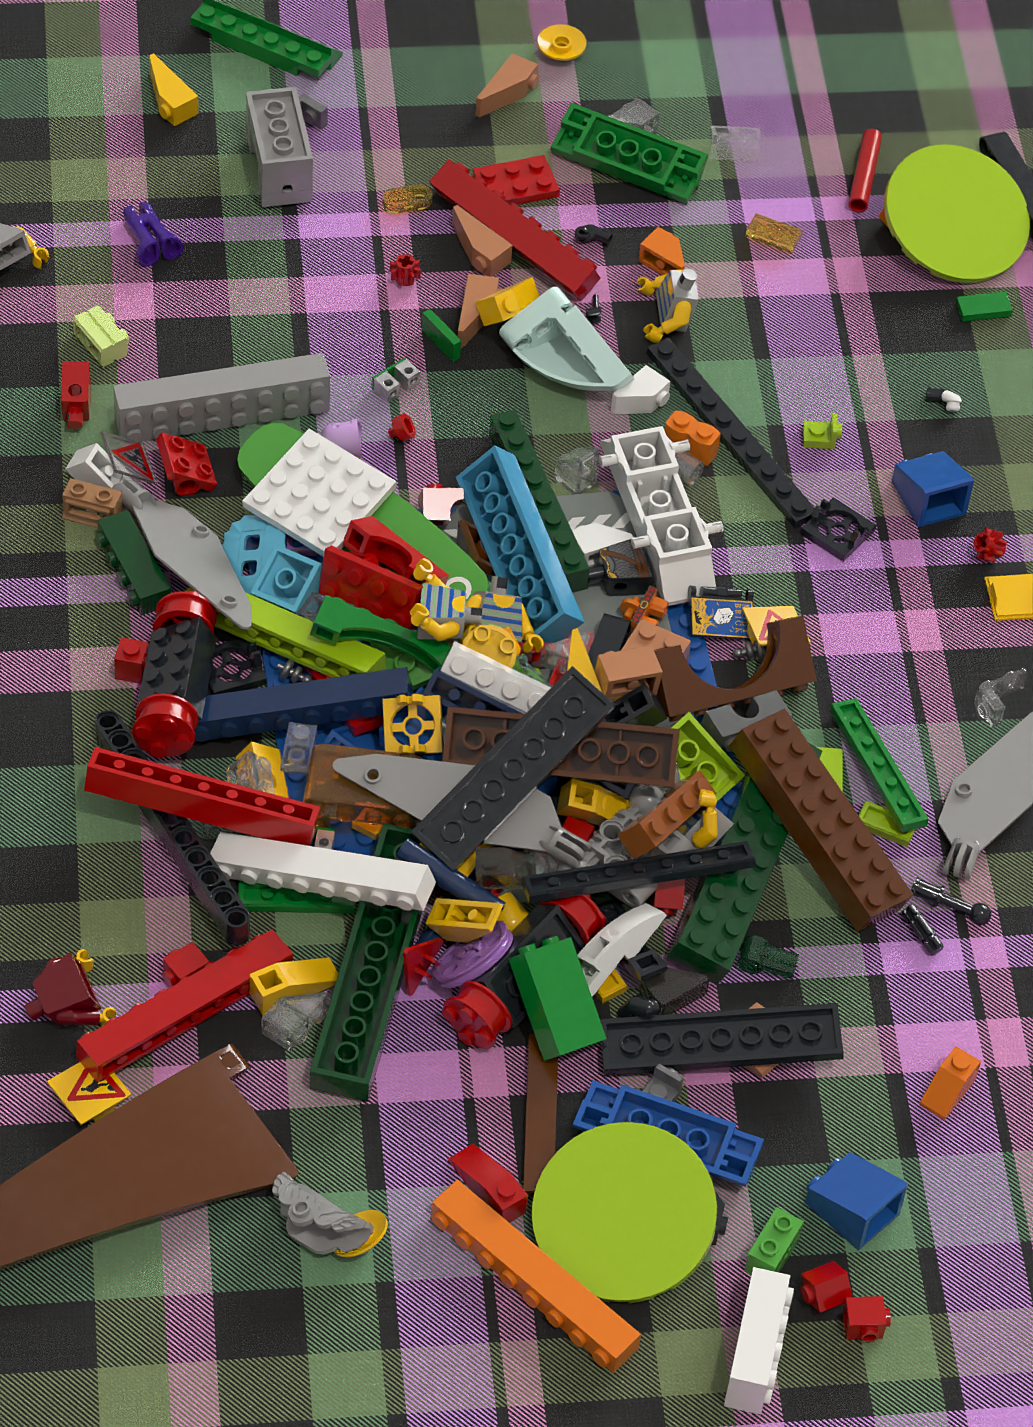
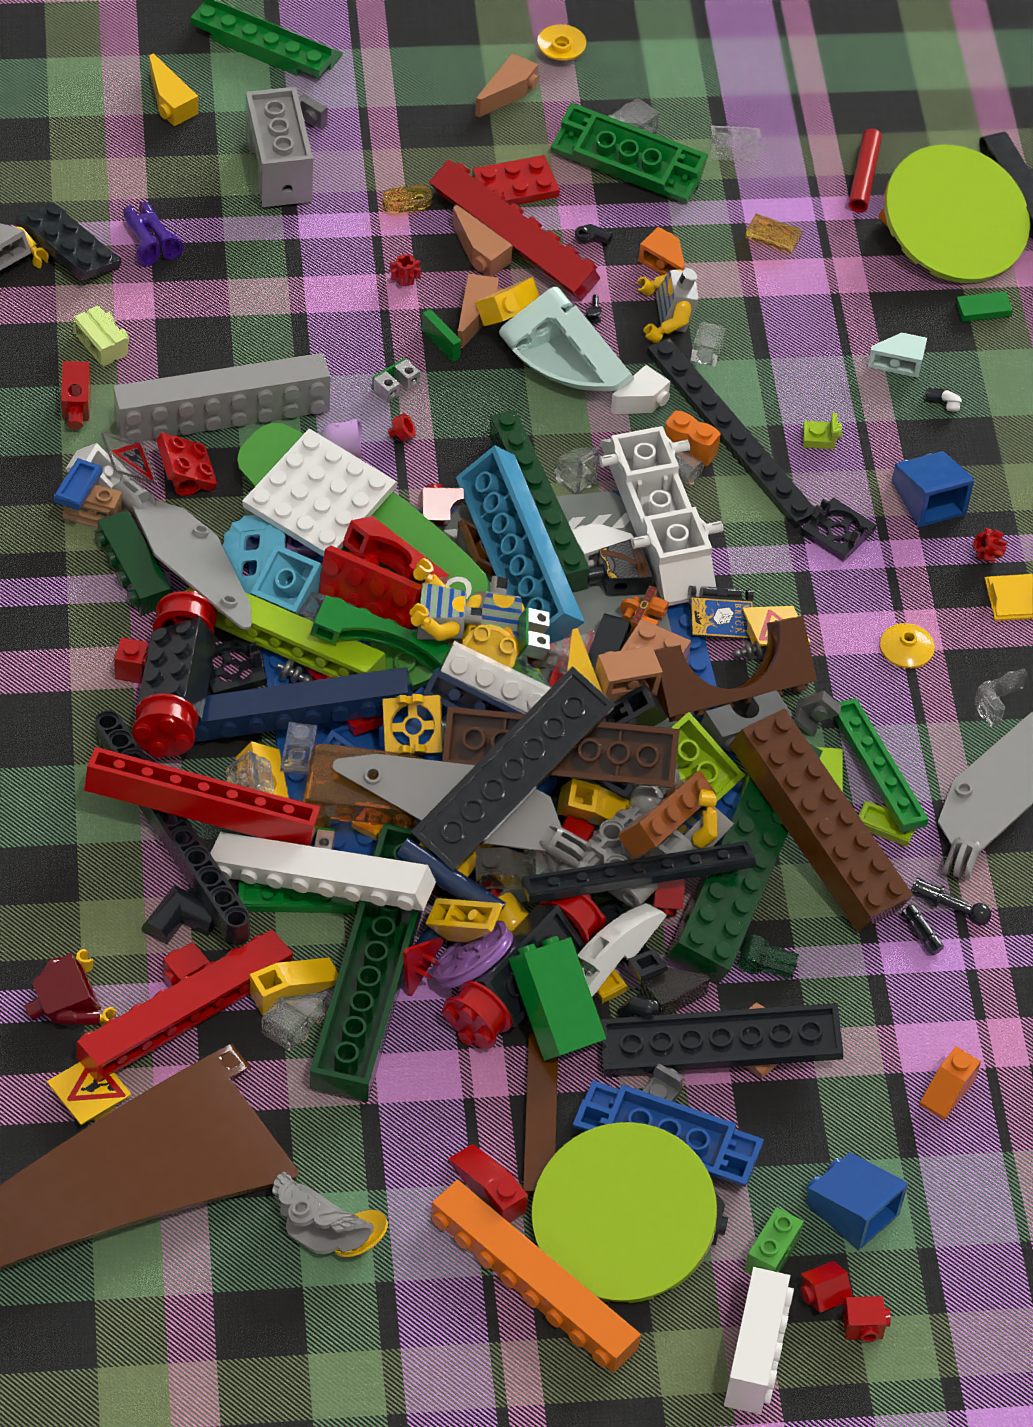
none -> black plate [15,203,121,281]
none -> blue tile [54,458,103,511]
none -> black brick [142,884,216,944]
none -> flat silver piece [519,607,550,660]
none -> clear brick [691,321,726,367]
none -> flat silver bracket [794,691,841,736]
none -> light aqua slope [868,333,927,378]
none -> yellow dish [880,623,935,669]

